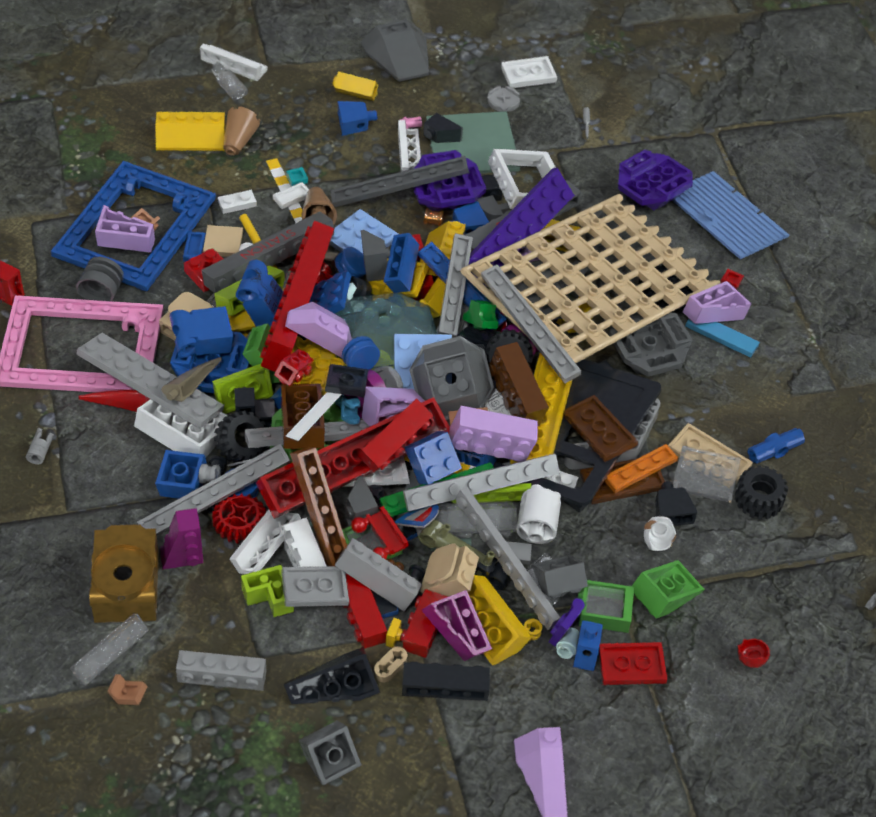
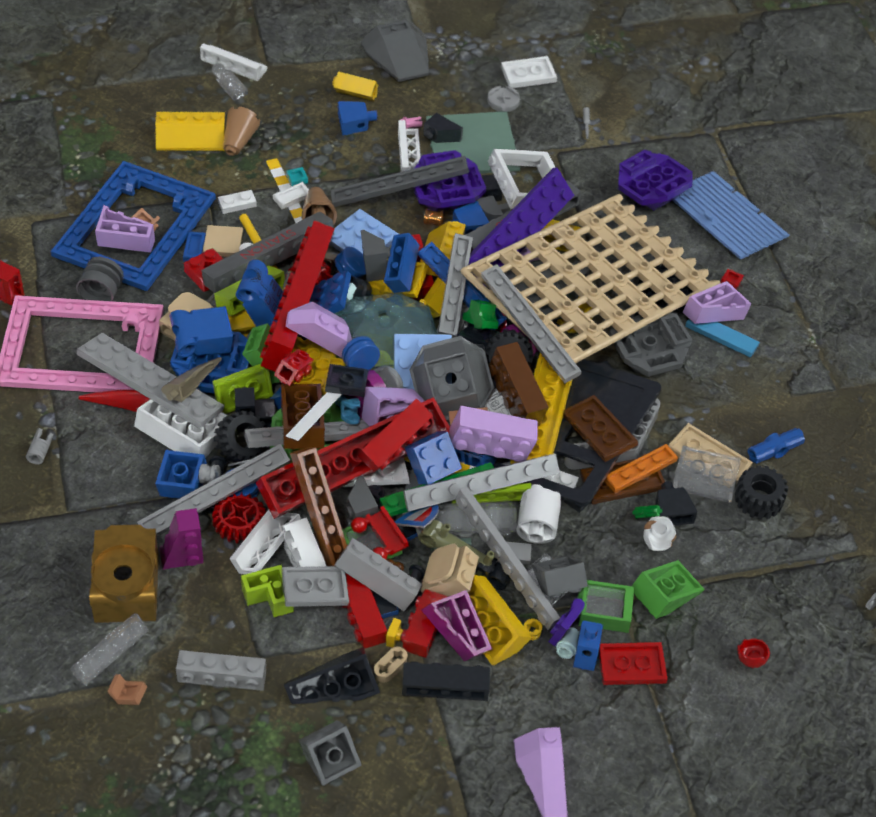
none -> green piece [632,505,662,519]

